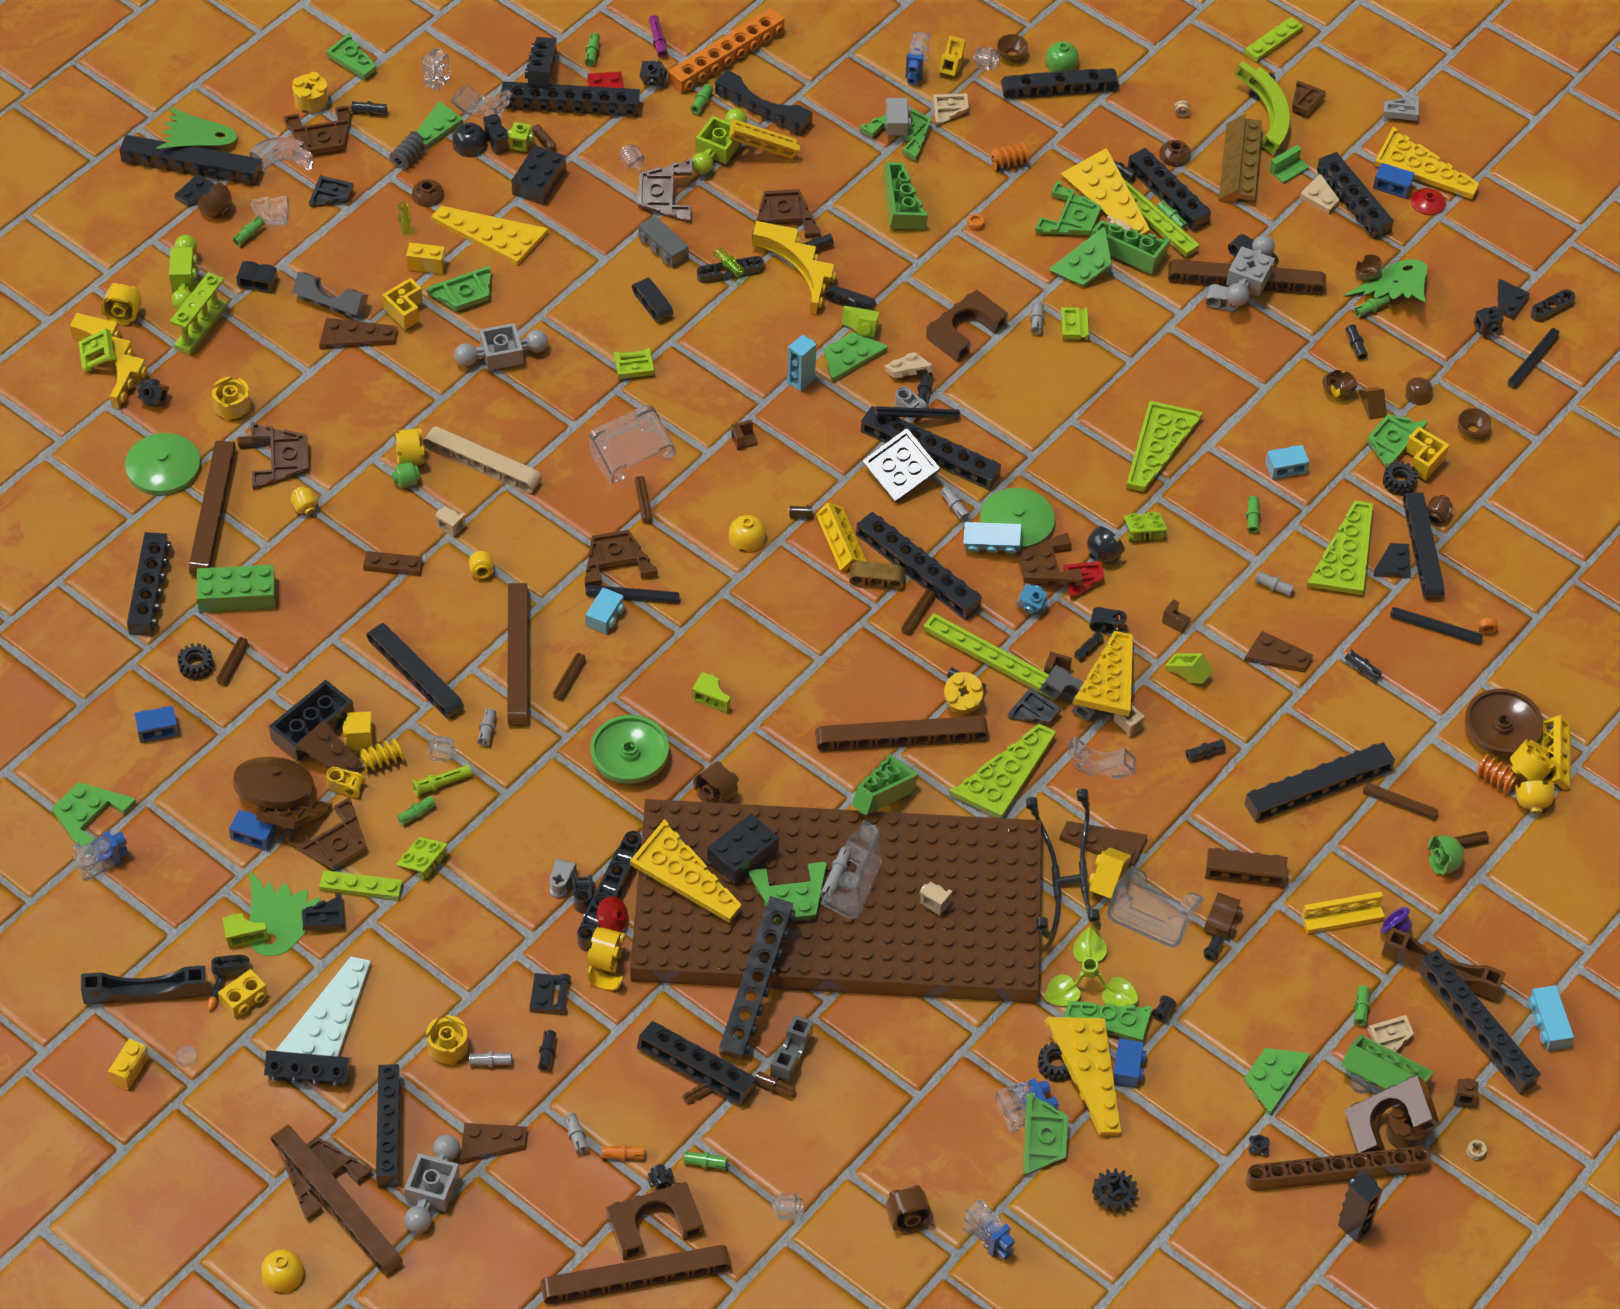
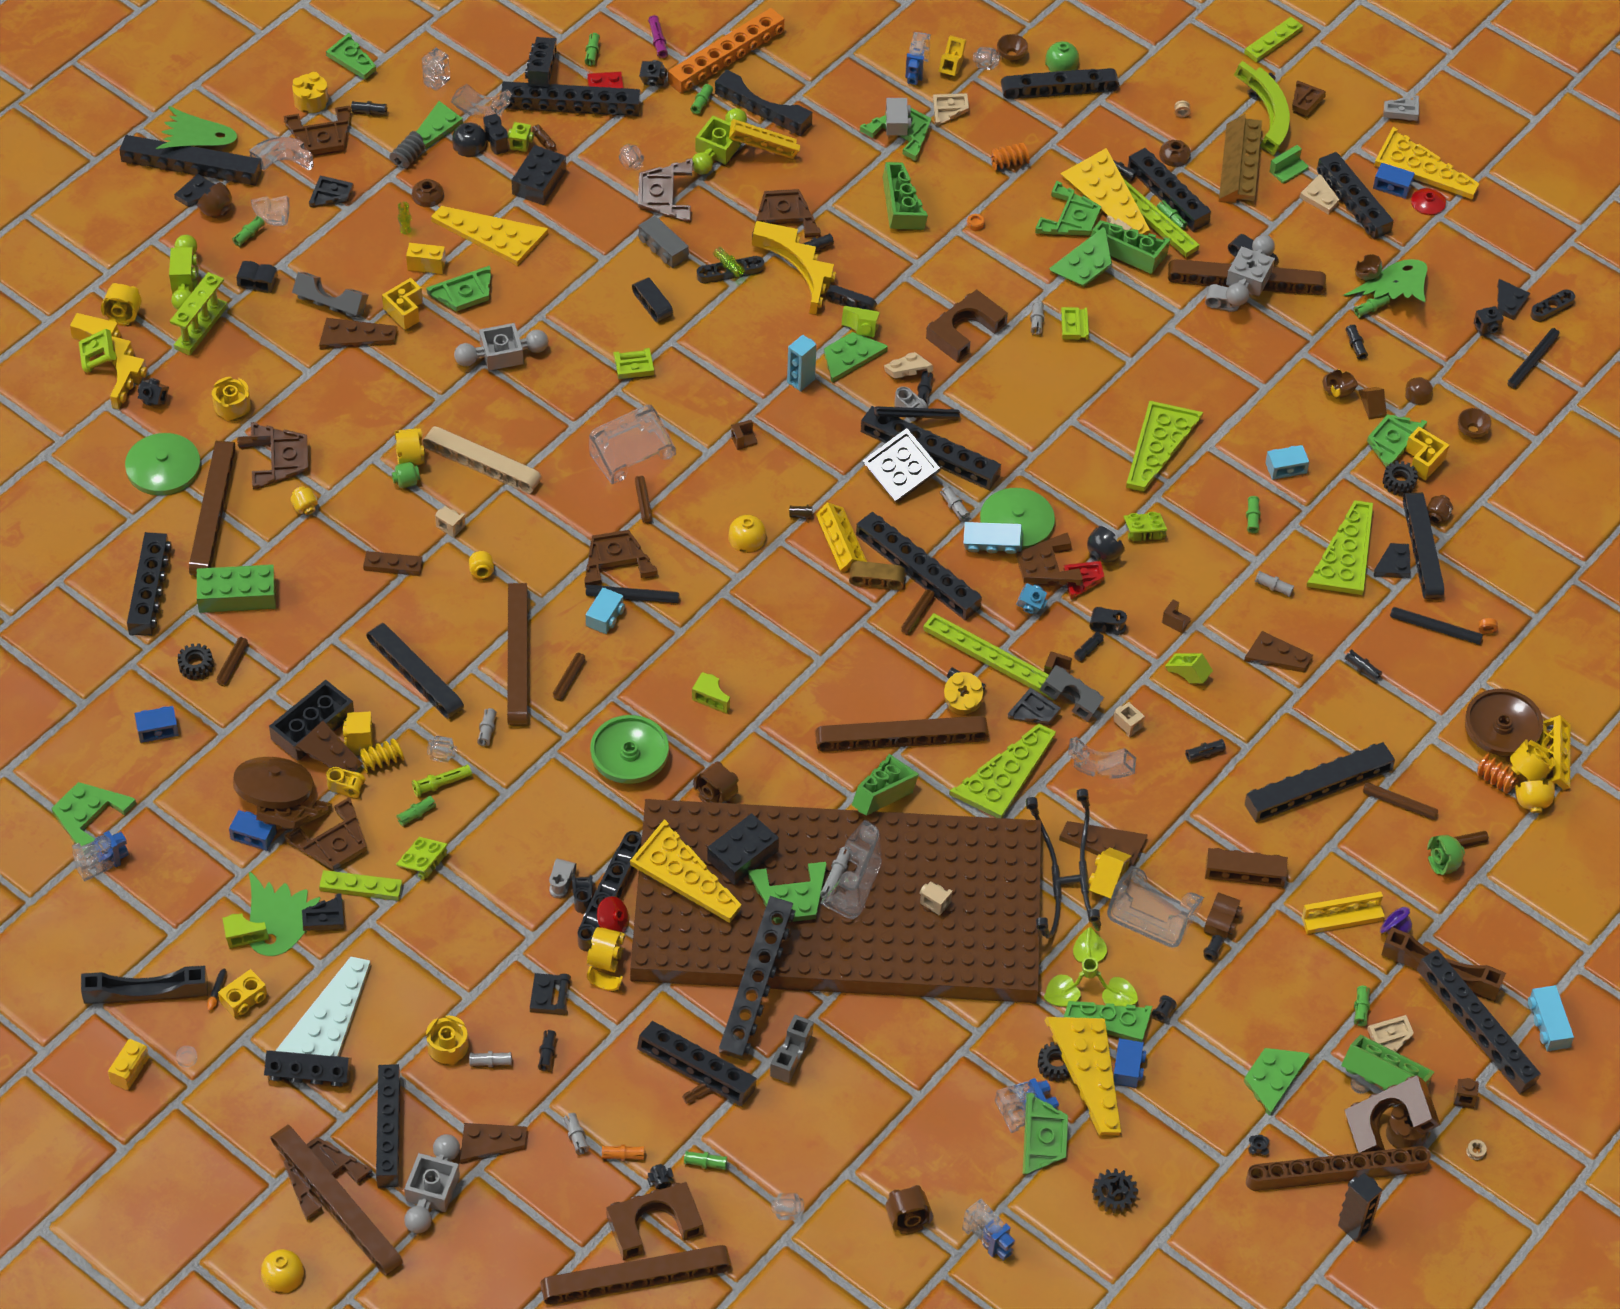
black beam [211,955,250,976] -> none
reddish brown axle [756,1071,796,1097] -> none
yellow wing [1072,631,1133,717] -> none

